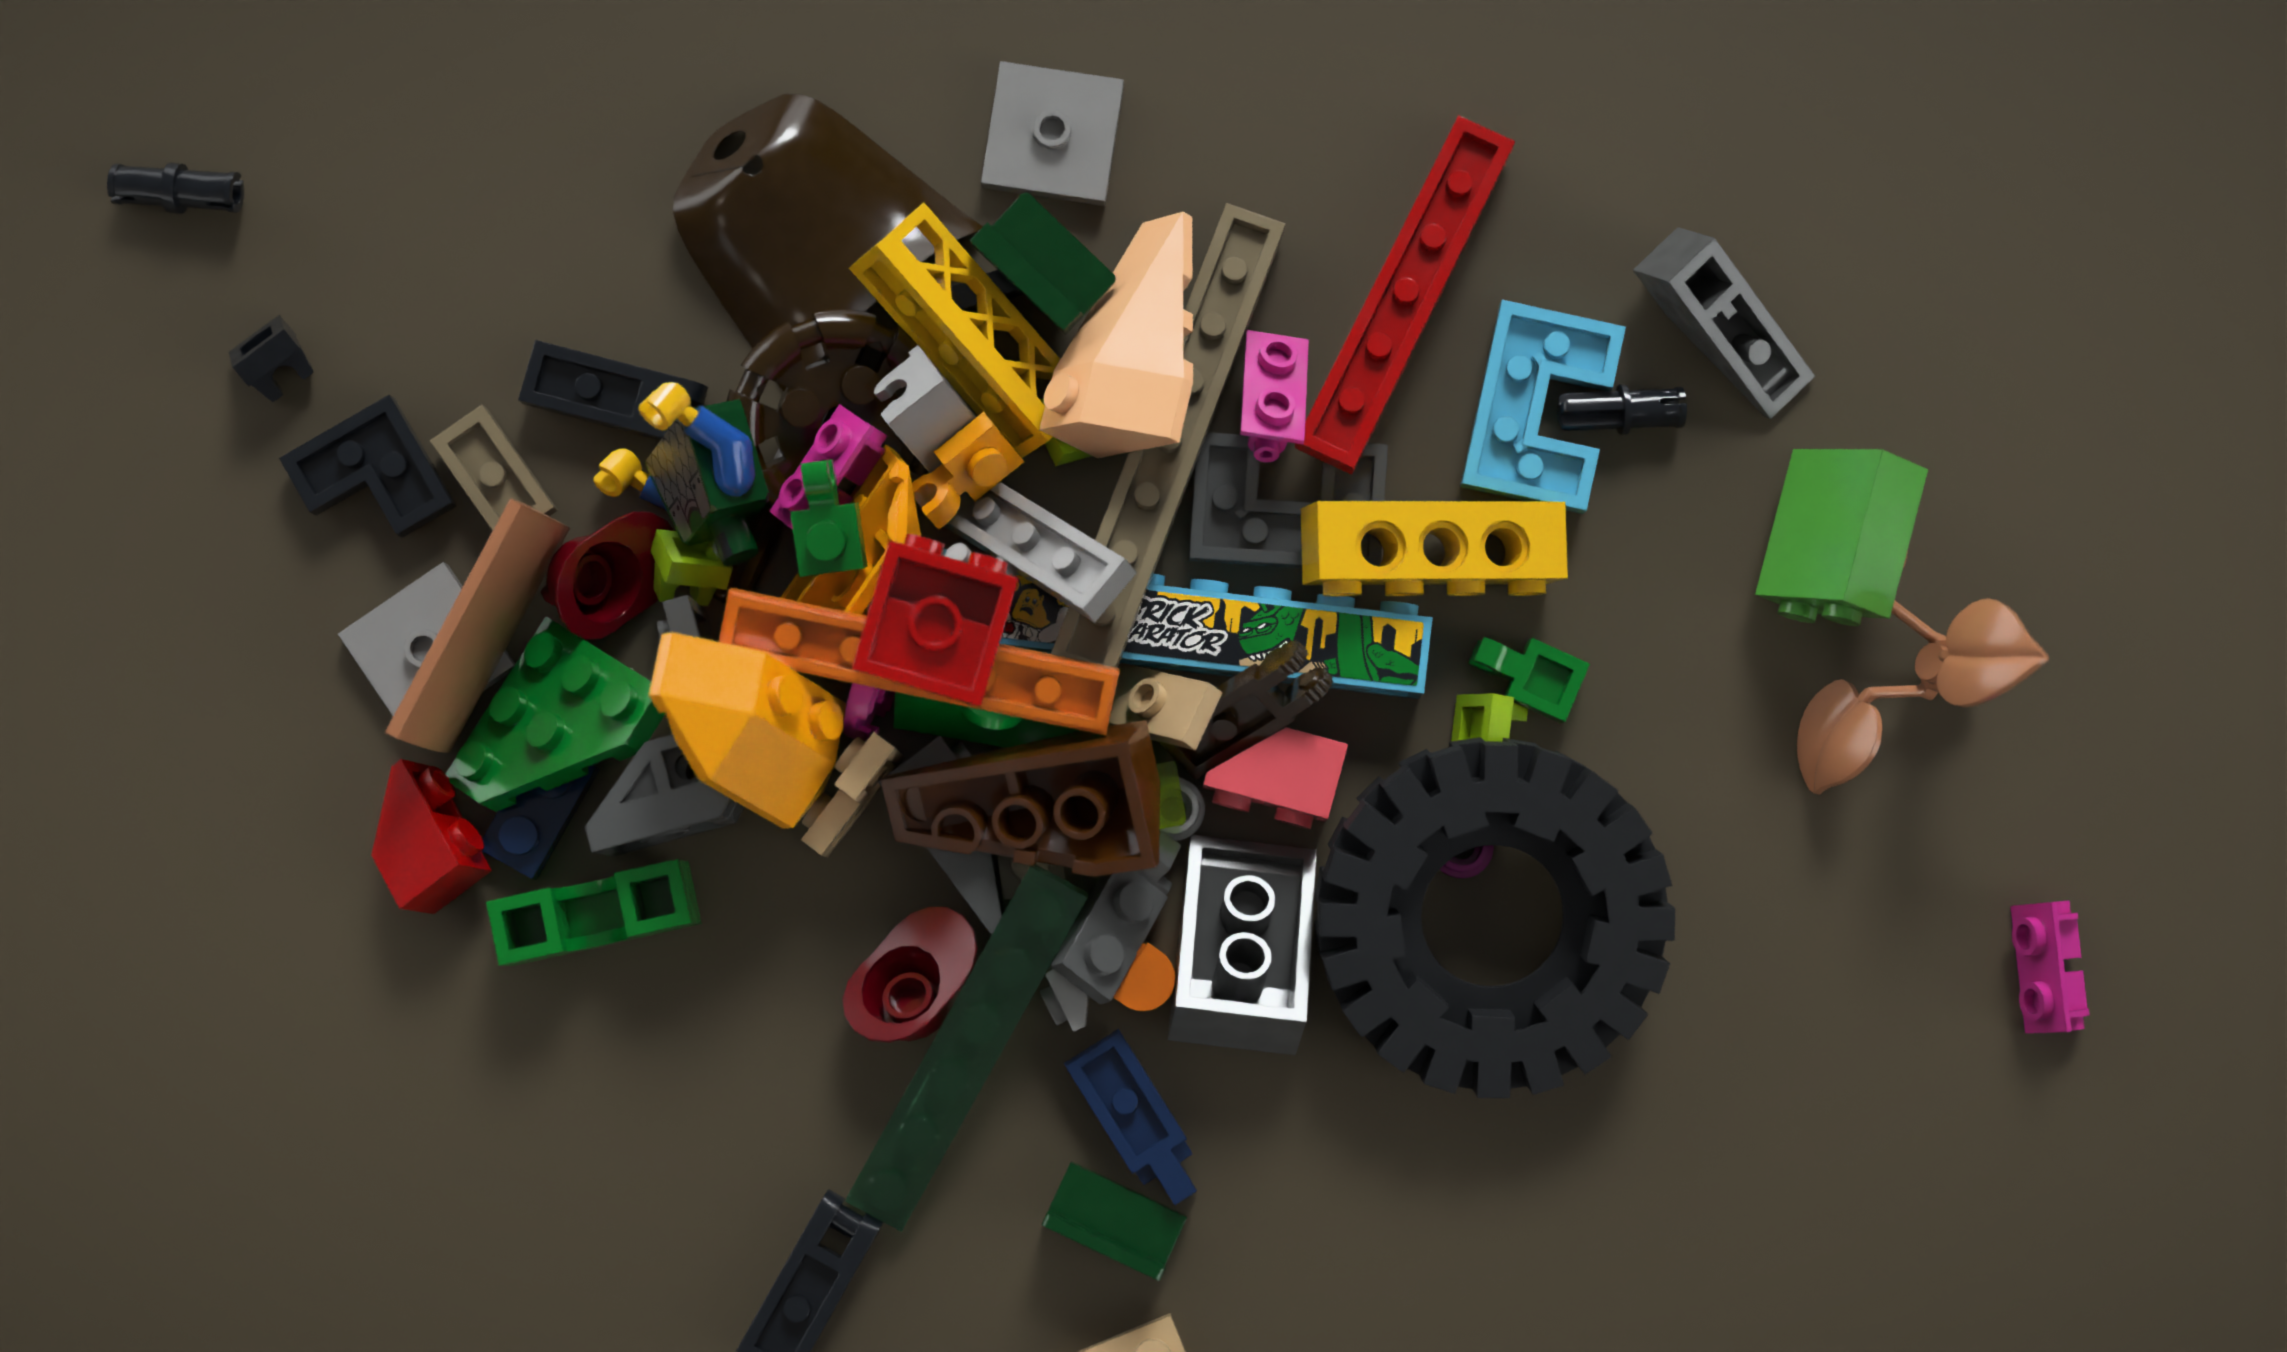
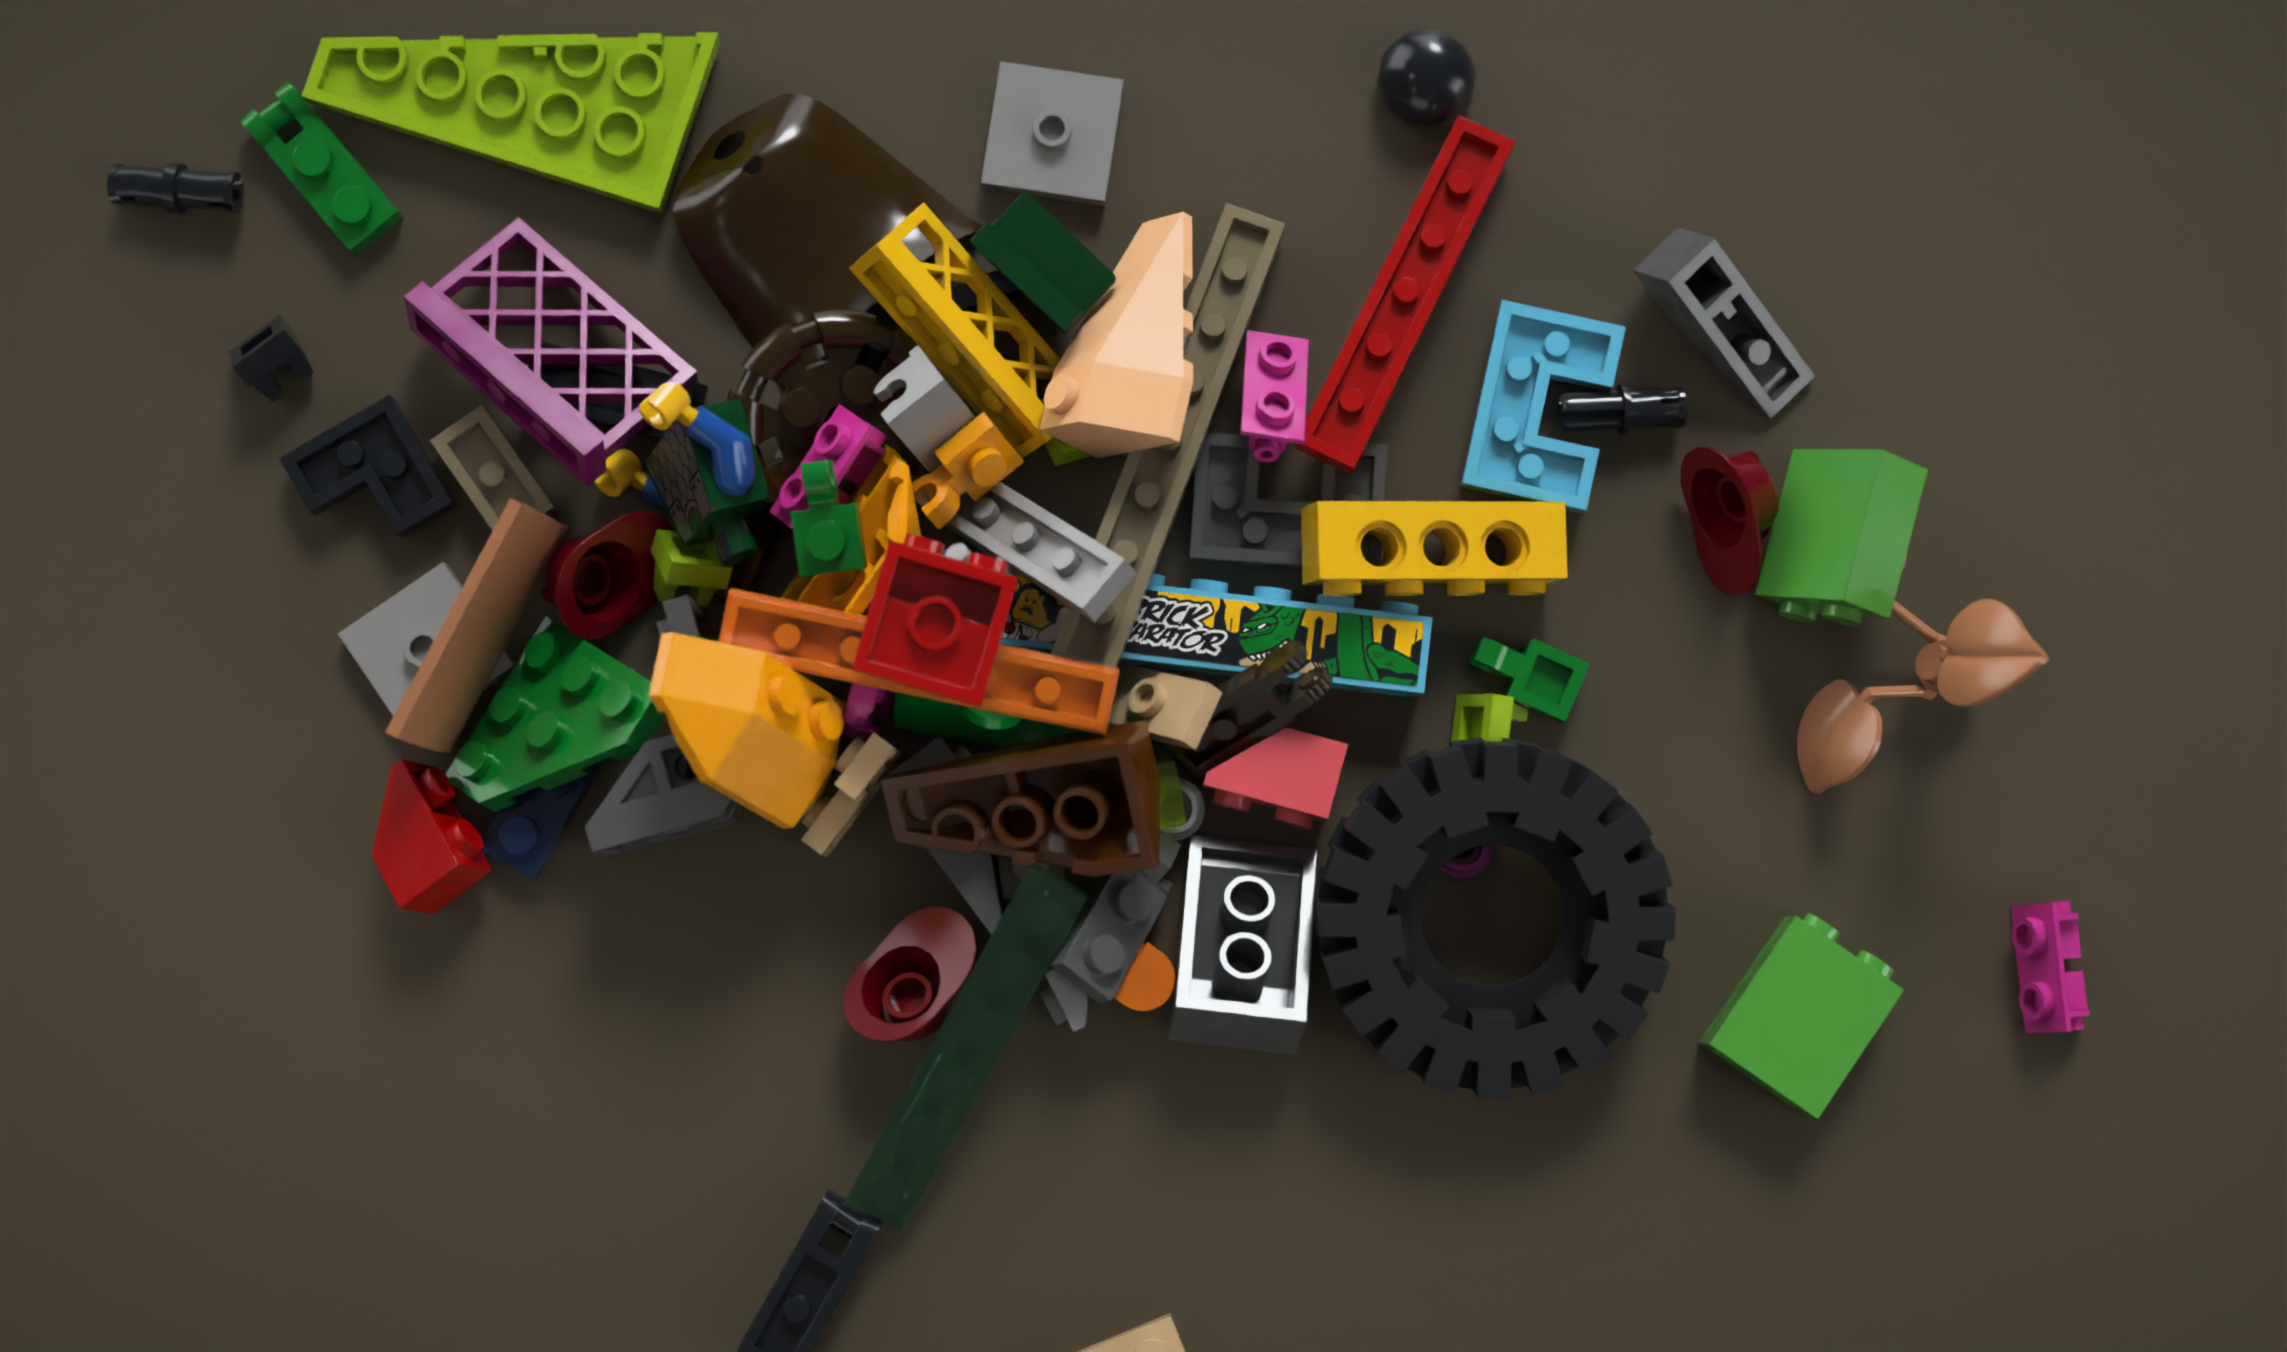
green arch [486,859,702,966] -> none
dark green panel [1041,1161,1187,1281] -> none
dark blue hinge [1064,1029,1197,1205] -> none
none -> green plate [240,81,404,256]
none -> lime wing [302,32,722,214]
none -> magenta fence [404,217,697,486]
none -> black hair [1377,29,1476,125]
none -> dark red piece [1680,446,1779,596]
none -> bright green brick [1699,913,1904,1119]

